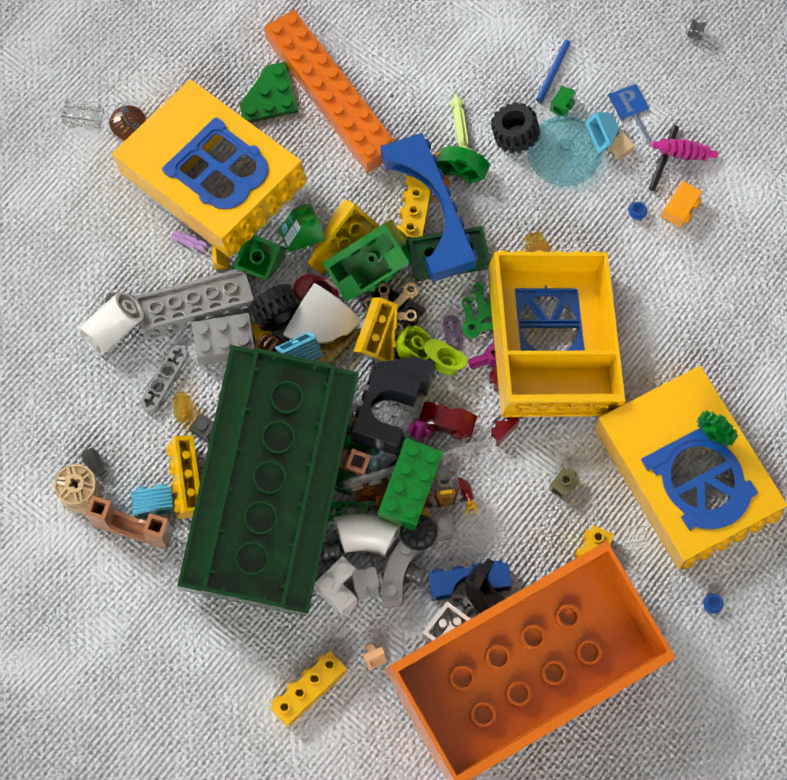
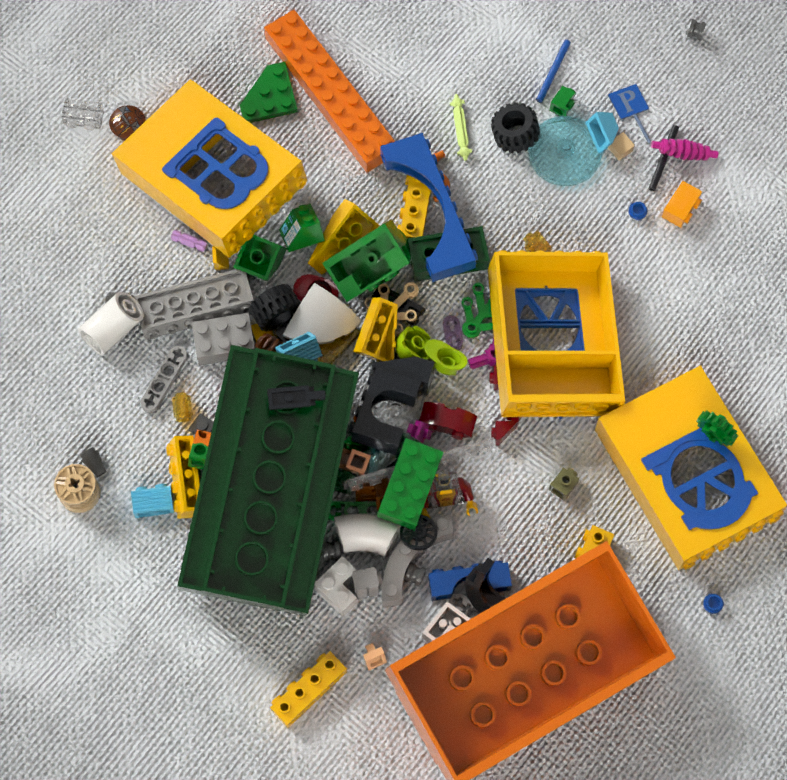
nougat arch [85,495,174,550] -> none
green brick [437,146,491,184] -> none
none -> green leg [188,429,211,469]
none -> black hinge [267,385,326,411]

